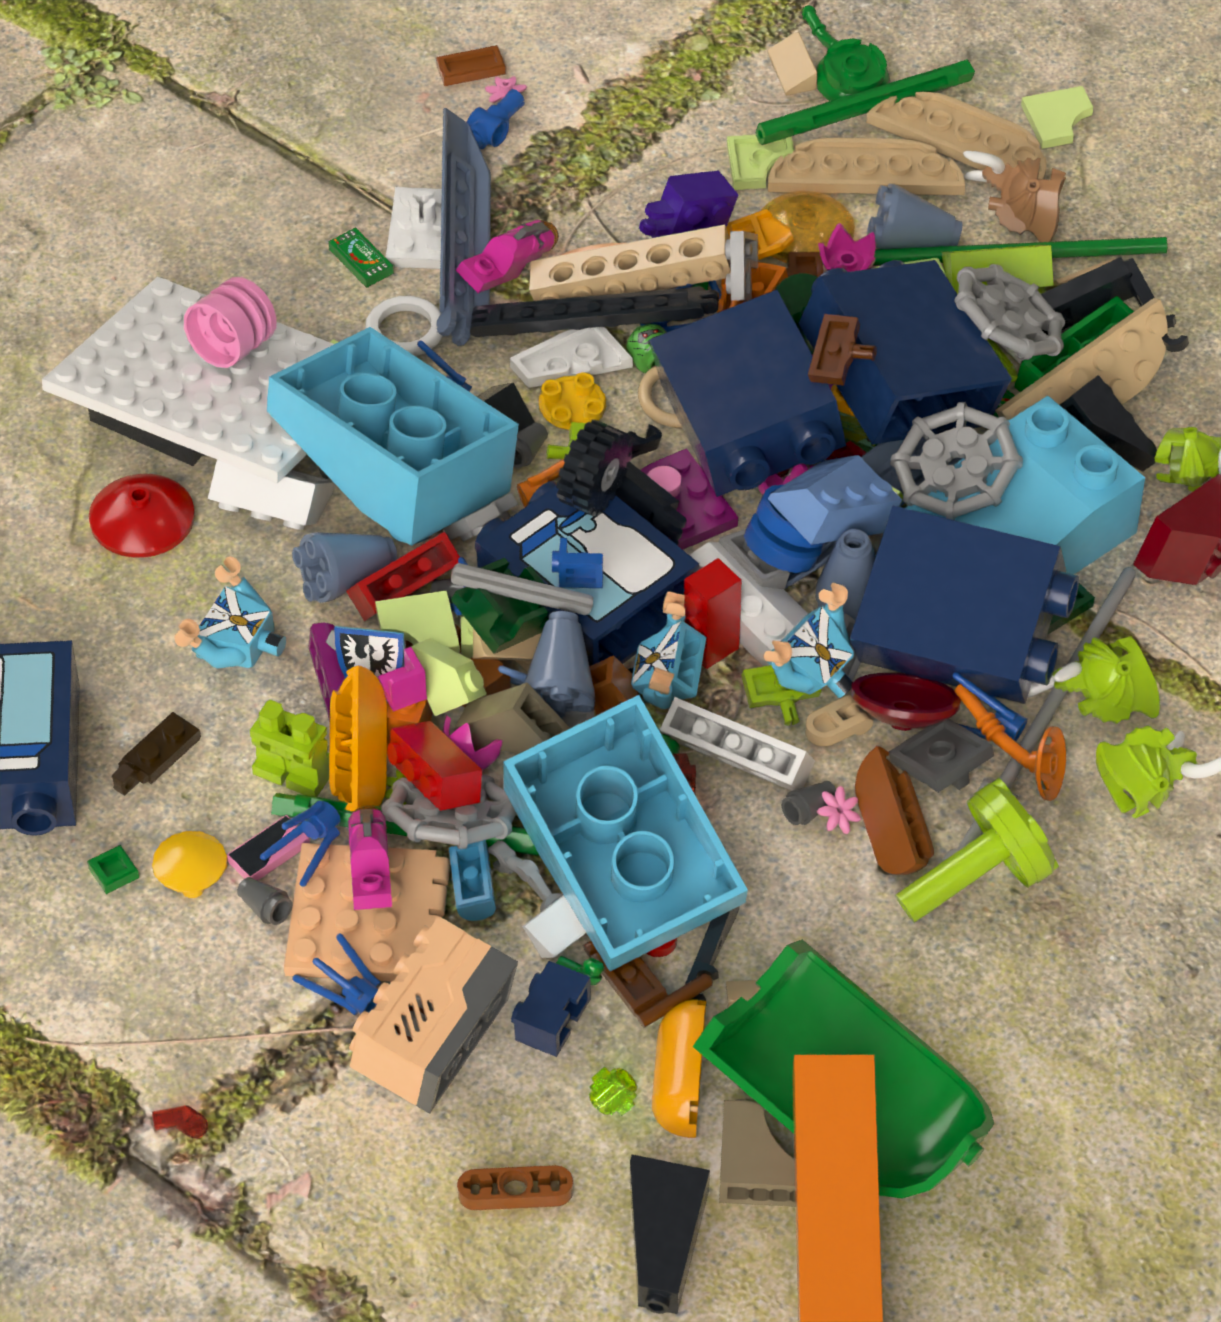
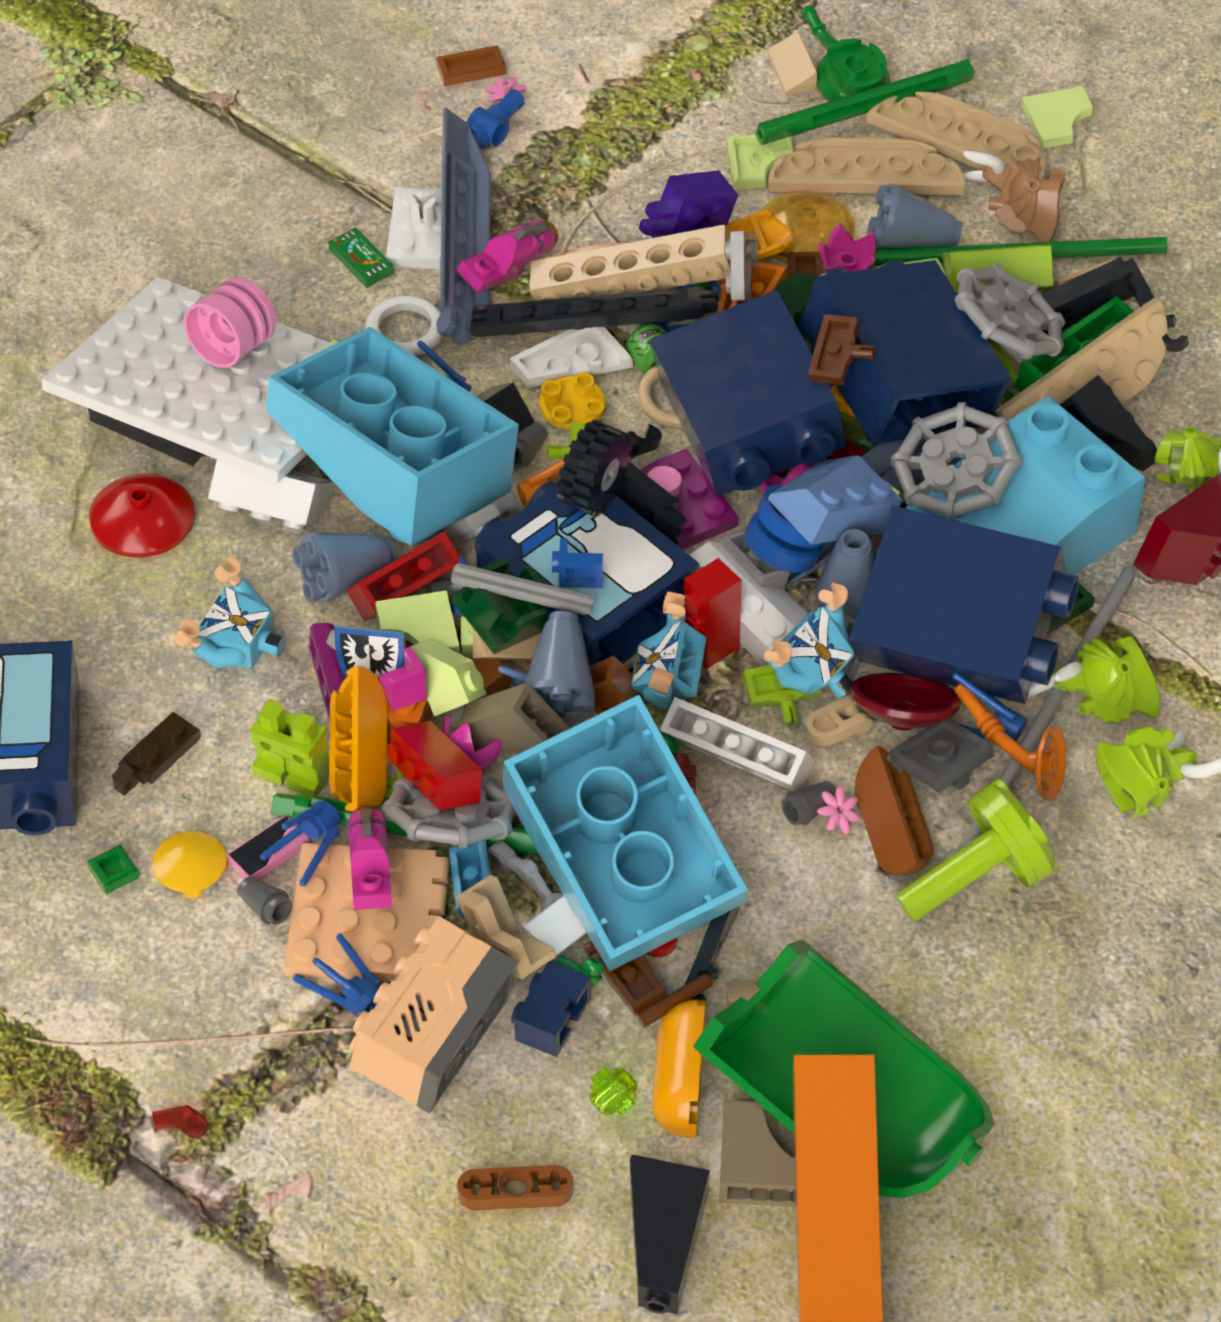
none -> tan panel [456,874,557,980]

